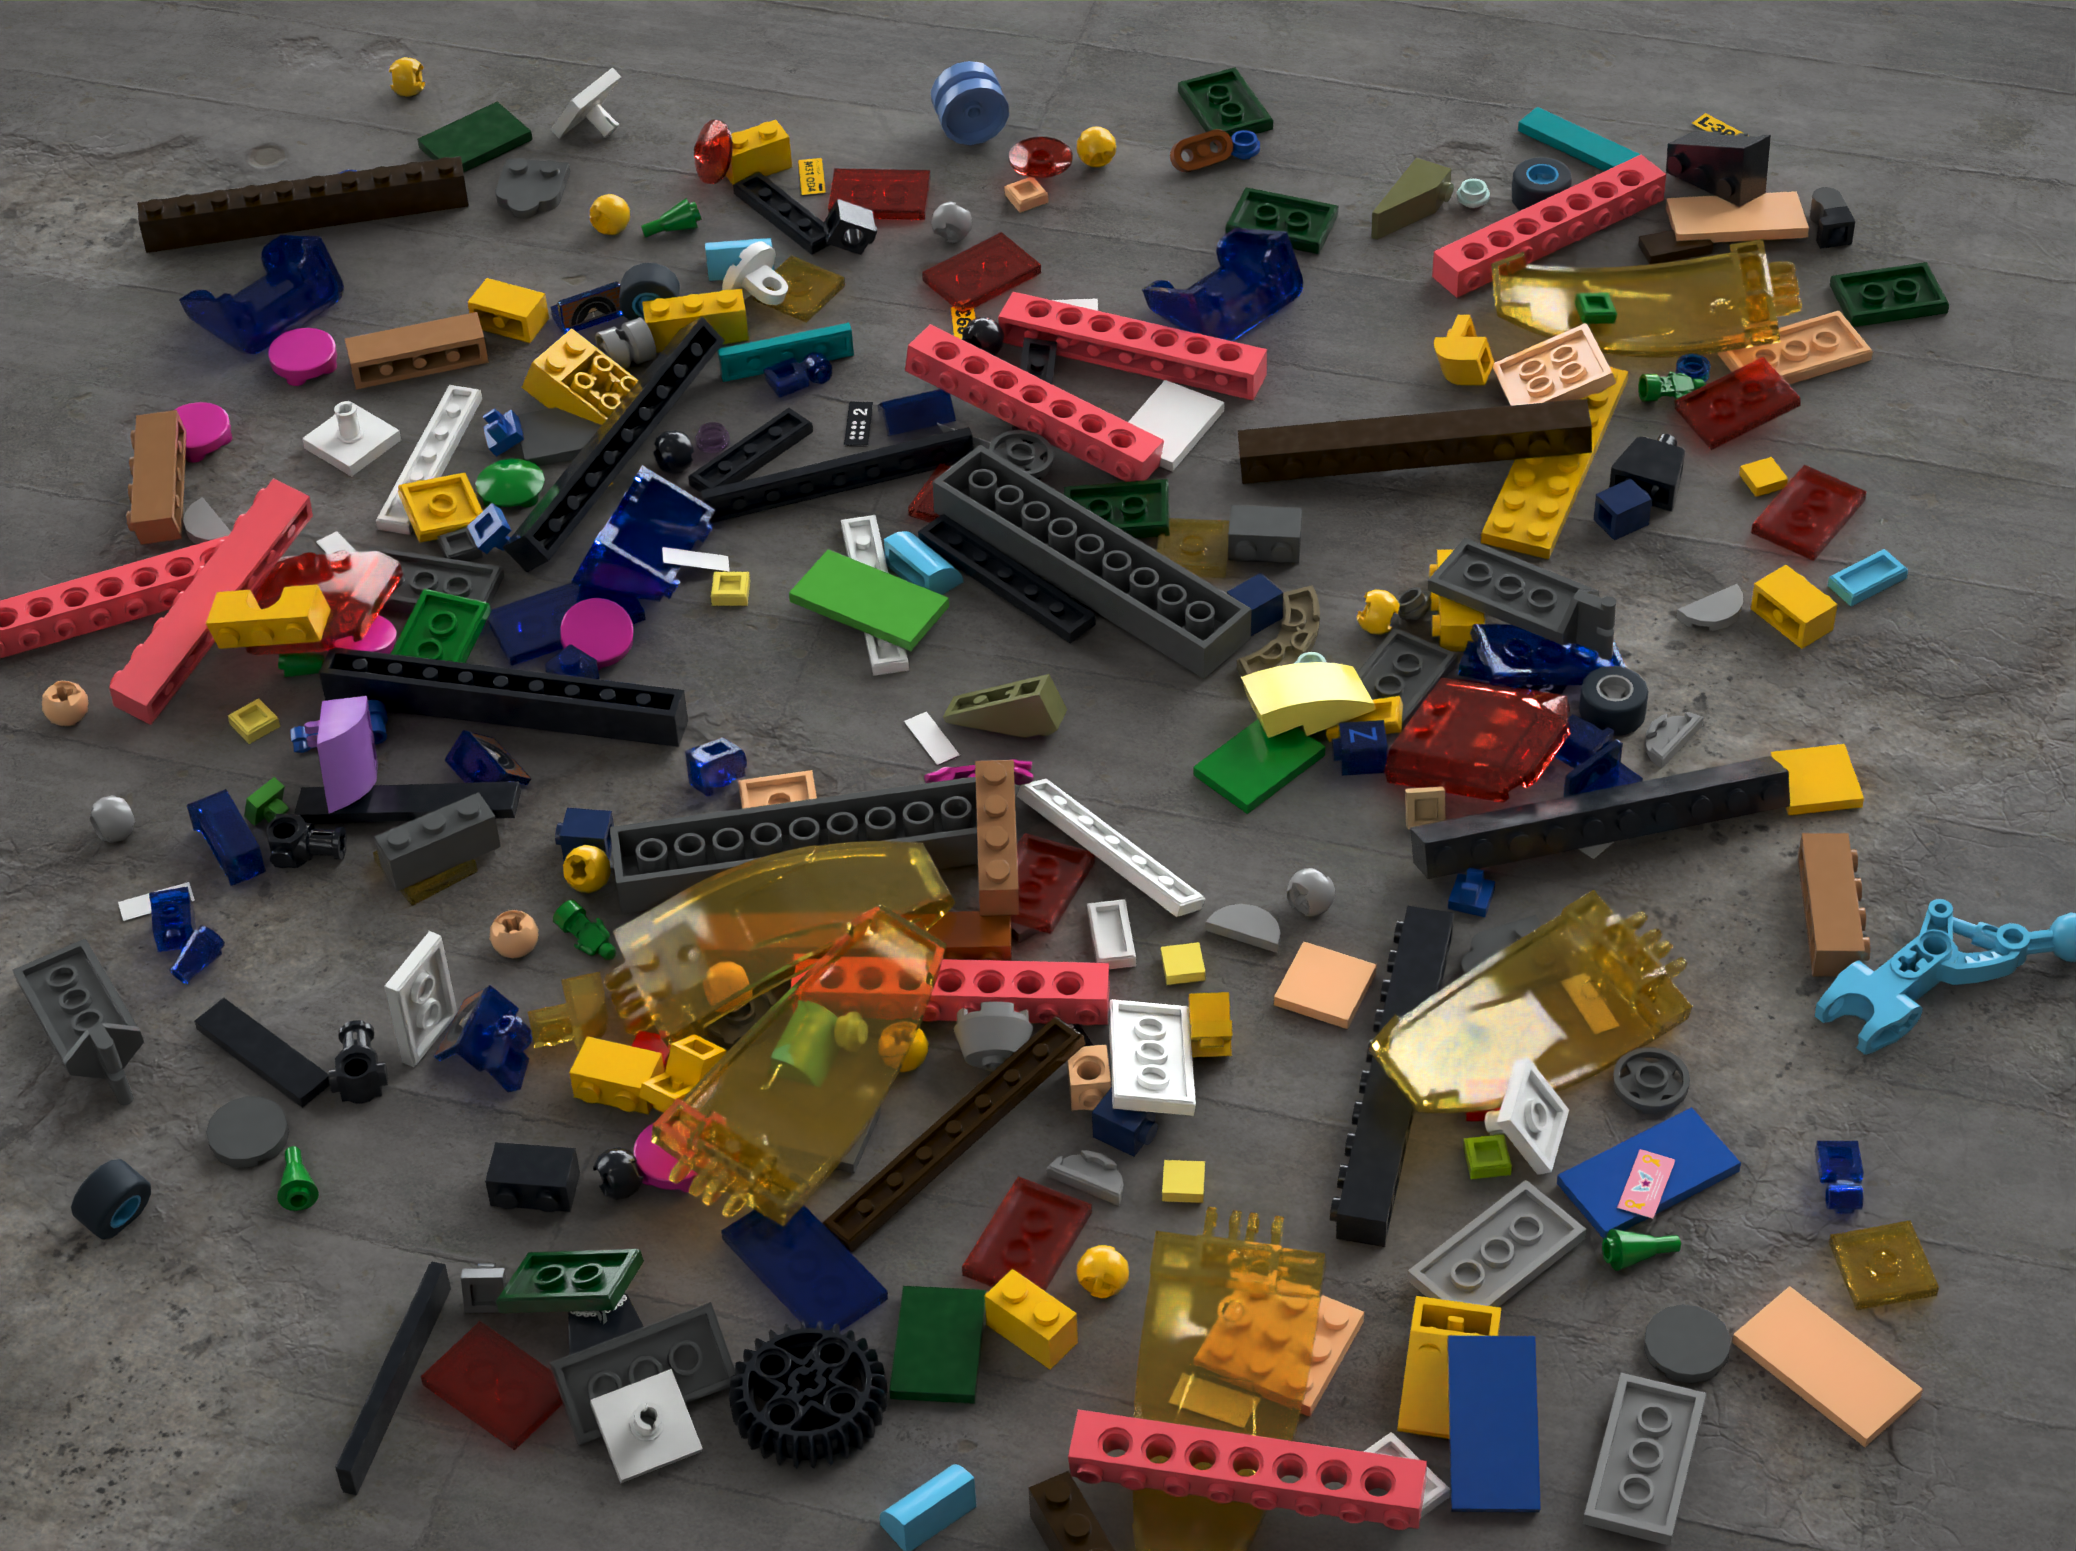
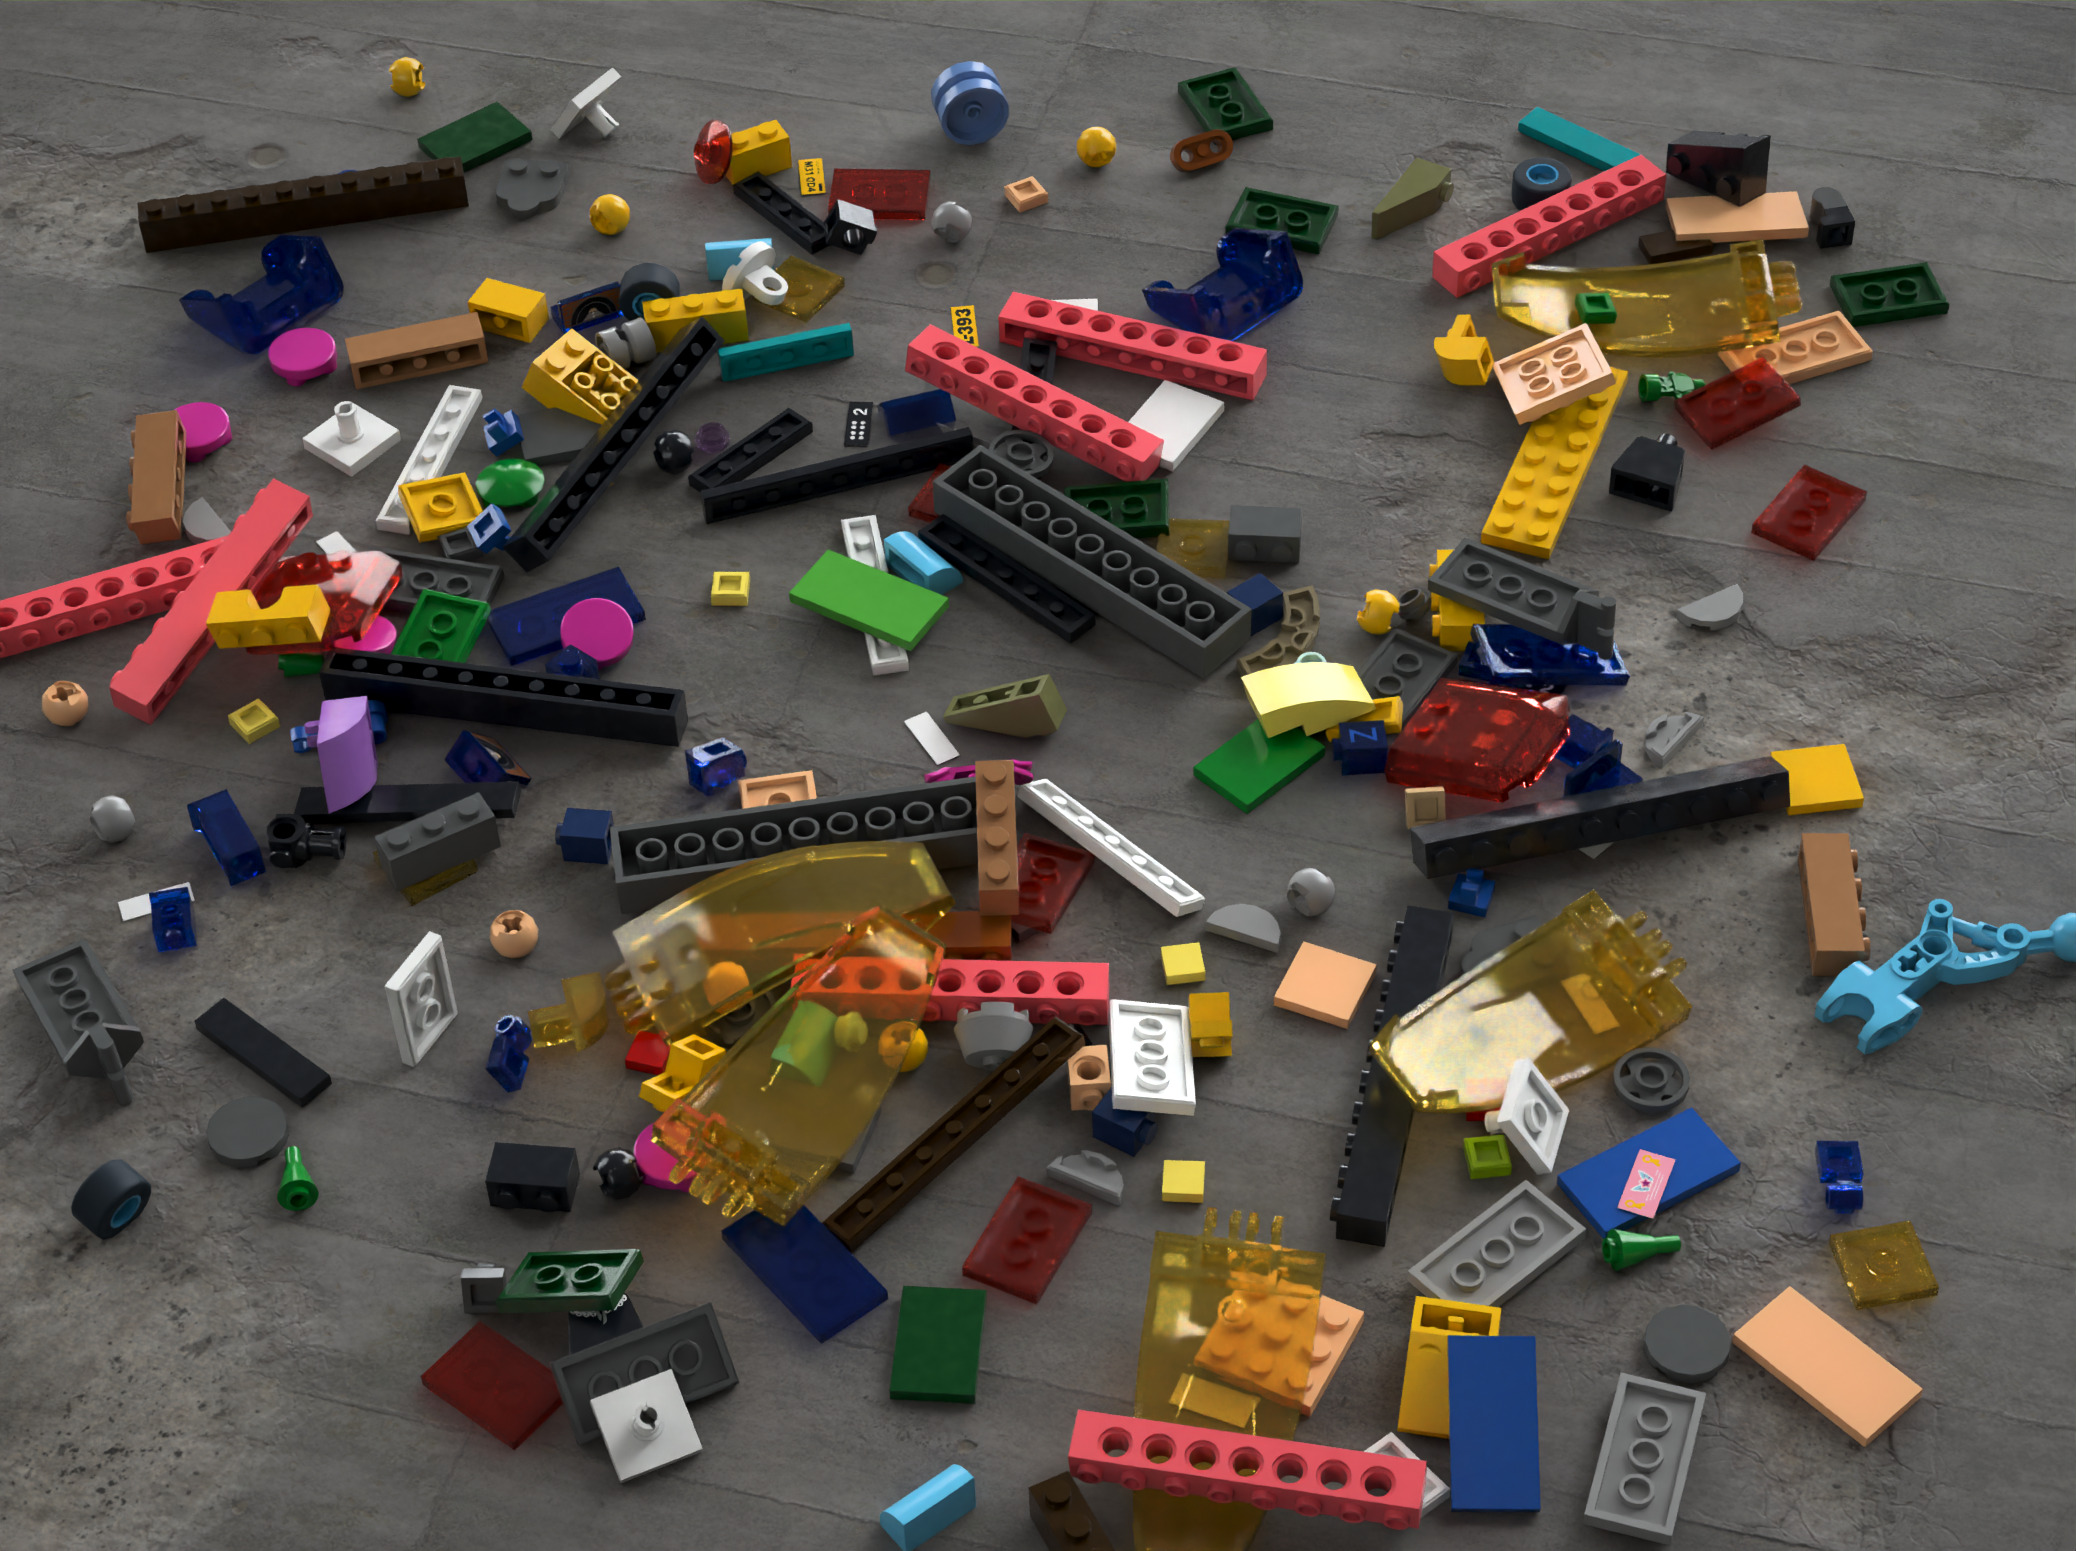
clear blue cone [169,925,225,984] -> none
bright green tile [244,777,289,826] -> none
black connector [329,1020,388,1104] -> none
black tile [335,1261,451,1495] -> none
clear blue panel [434,985,519,1072] -> none
green piece [553,899,616,960] -> none
yellow piece [563,845,611,893] -> none
yellow brick [569,1036,665,1115] -> none
clear blue windscreen [571,465,715,602] -> none
green cone [641,198,702,238] -> none
white sticker [662,547,730,572] -> none
black gear [729,1320,888,1469] -> none
clear blue plate [763,352,833,398] -> none
clear red tile [922,232,1041,314] -> none
black piece [962,317,1004,356] -> none
yellow brick [985,1269,1078,1370] -> none
clear red dish [1009,137,1073,178] -> none
yellow piece [1076,1245,1129,1298] -> none
white tile [1087,899,1136,969] -> none
blue plate [1231,130,1260,160] -> none
dark brown brick [1238,399,1592,484] -> none
light aqua plate [1457,179,1490,208] -> none
black wheel [1579,666,1648,736] -> none
dark blue brick [1593,479,1652,540] -> none
clear blue tile [1675,354,1711,382] -> none
yellow sticker [1692,113,1743,135] -> none
yellow tile [1739,457,1788,497] -> none
yellow brick [1751,565,1838,649] -> none
medium azure tile [1827,549,1908,607] -> none

